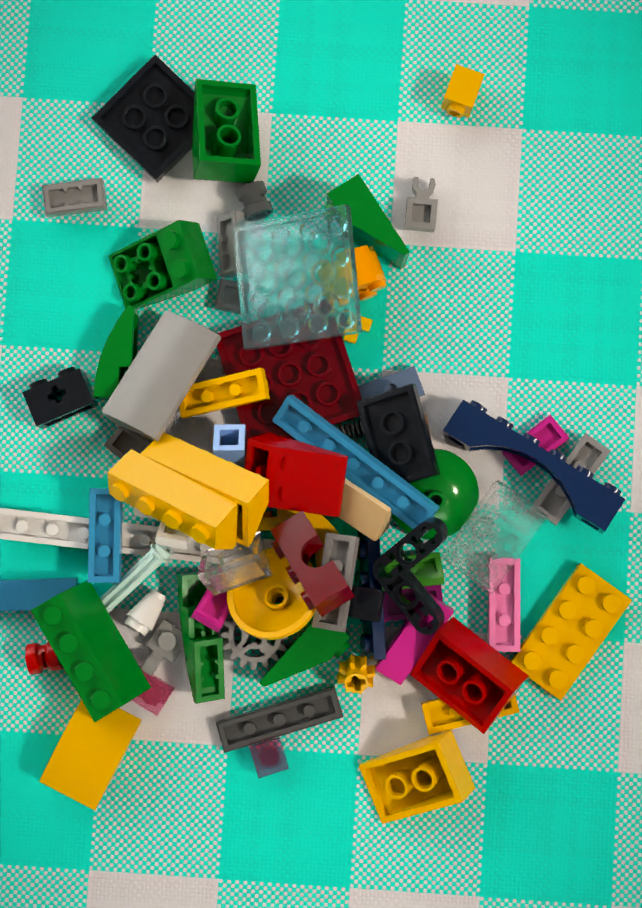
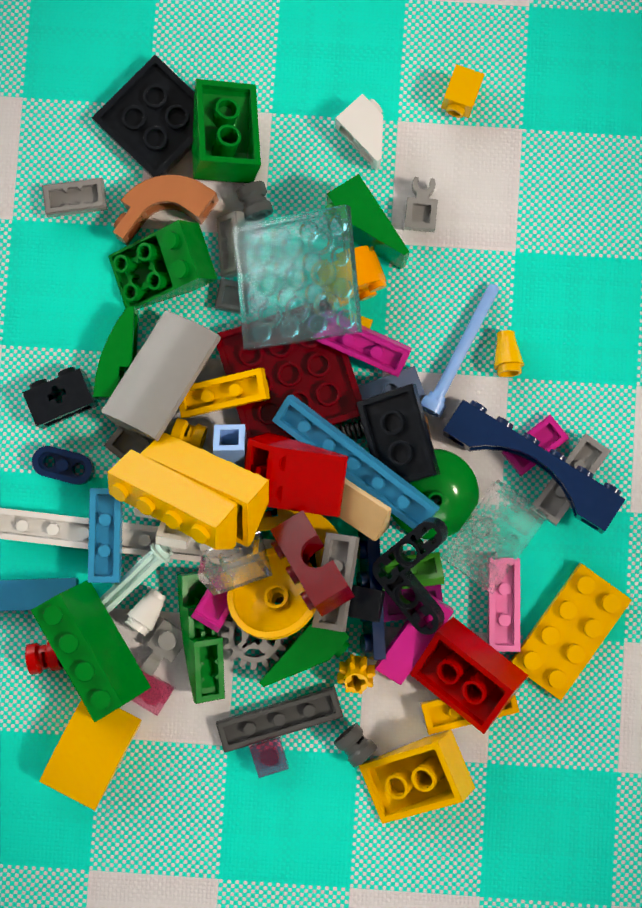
none -> dark blue plate [32,446,95,485]
none -> nougat arch [113,175,219,246]
none -> yellow wheel [171,418,208,449]
none -> dark pink tile [314,310,412,377]
none -> dark grey wheel [334,723,377,768]
none -> white slope [335,94,383,170]
none -> light blue piece [421,284,499,418]
none -> yellow cone [494,330,524,377]

